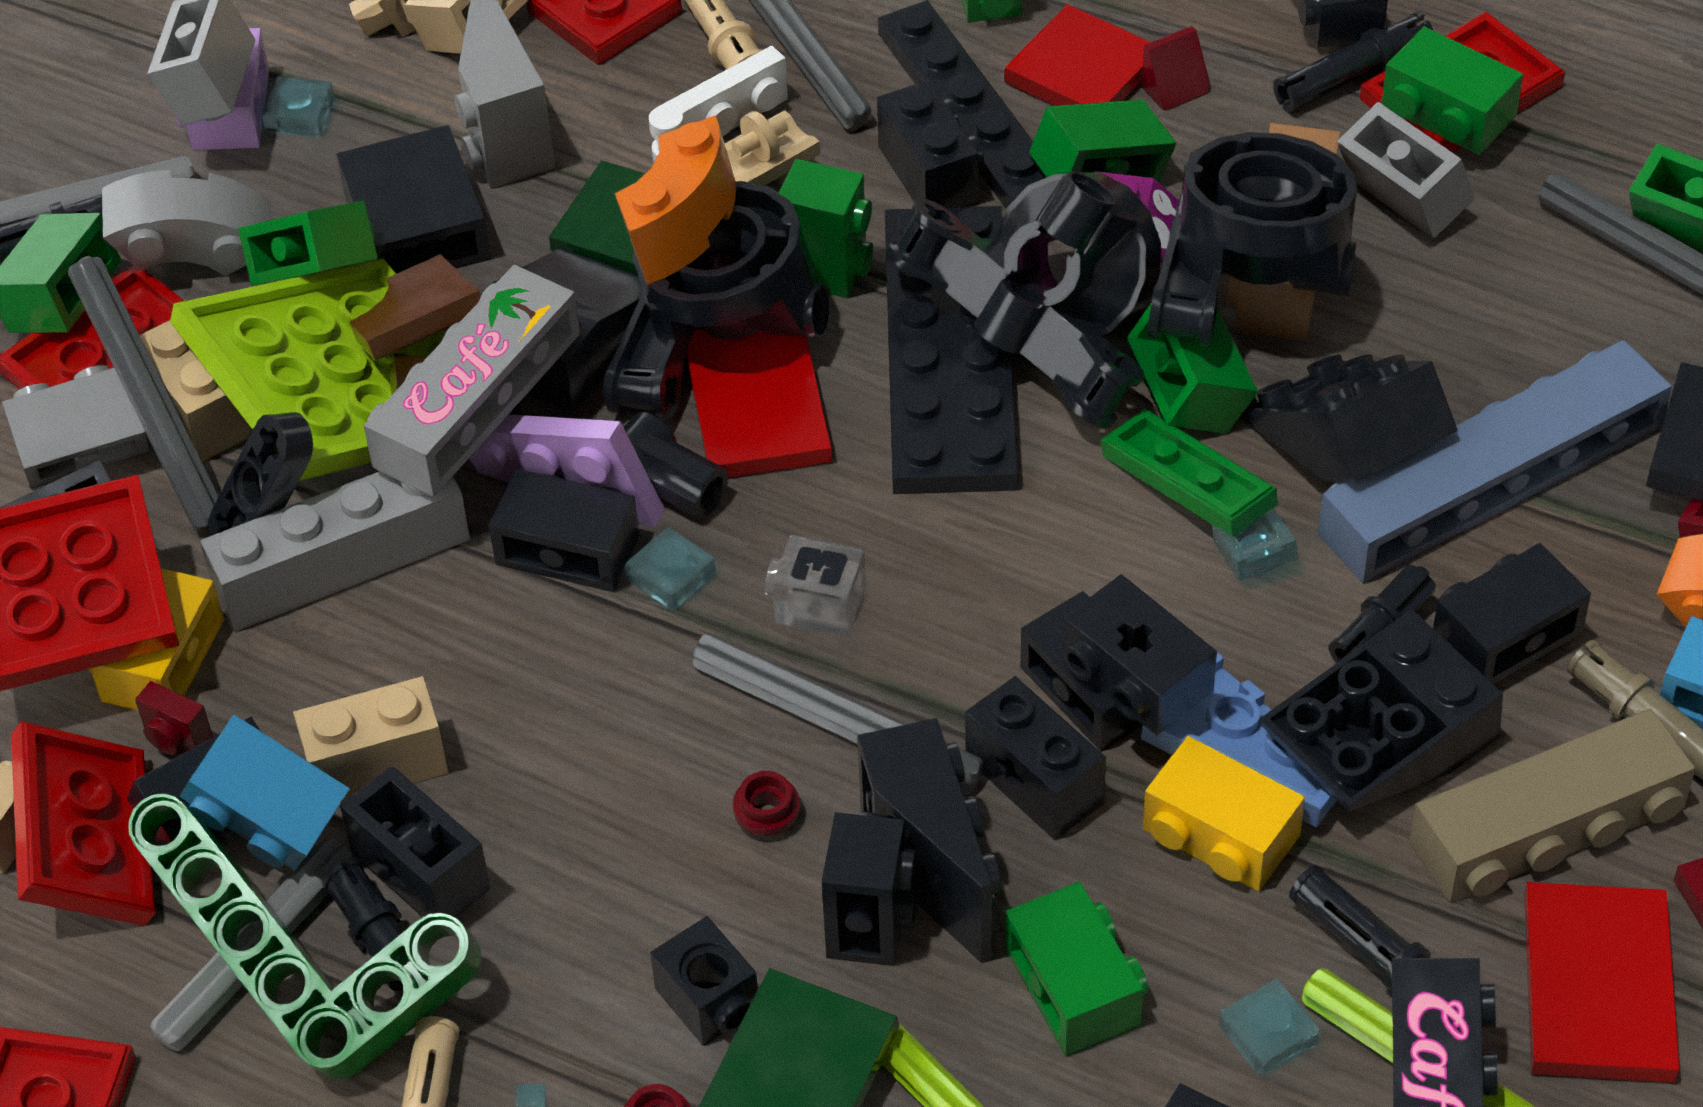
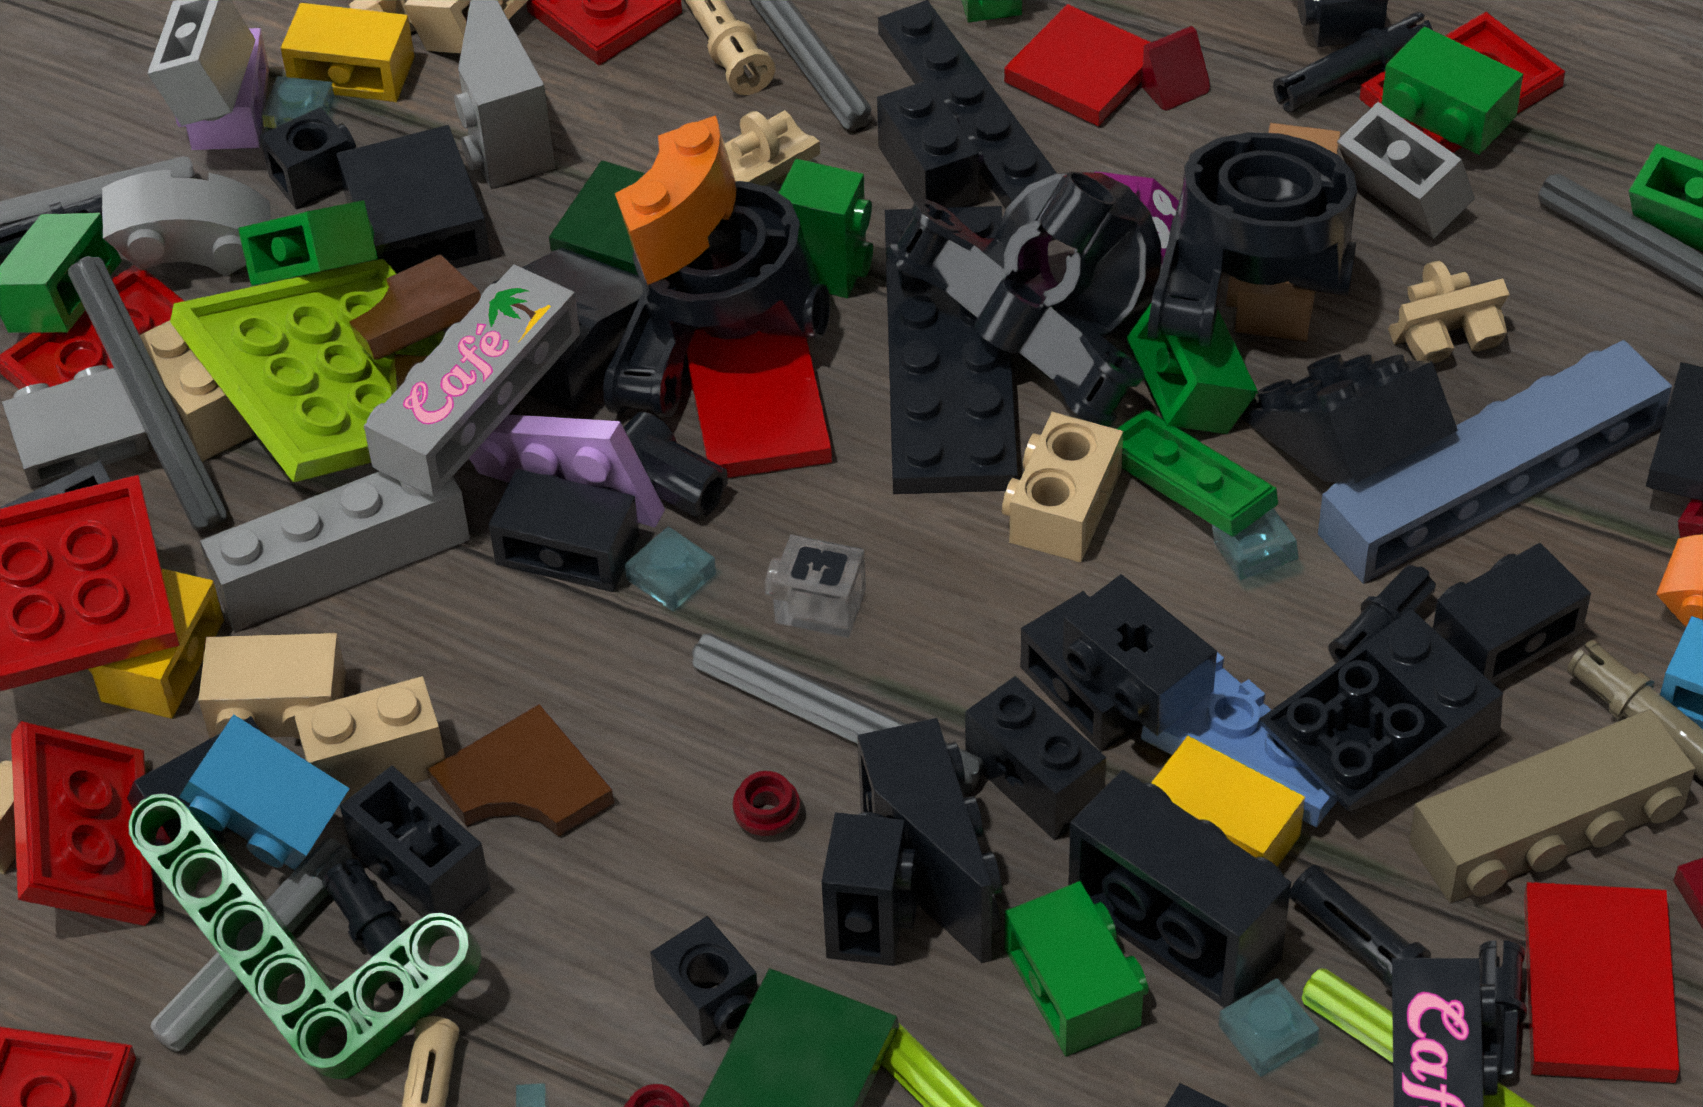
dark red plate [135,681,213,755] -> none
black beam [209,412,313,536] -> none
white plate [649,46,788,163] -> none
green brick [1029,99,1177,183] -> none
none -> tan brick [198,633,346,739]
none -> black brick [260,107,357,209]
none -> yellow brick [281,3,415,102]
none -> reddish brown tile [428,704,614,837]
none -> tan brick [1002,412,1123,562]
none -> black brick [1068,770,1292,1013]
none -> tan hips [1388,261,1510,363]
none -> black axle [1479,940,1527,1083]

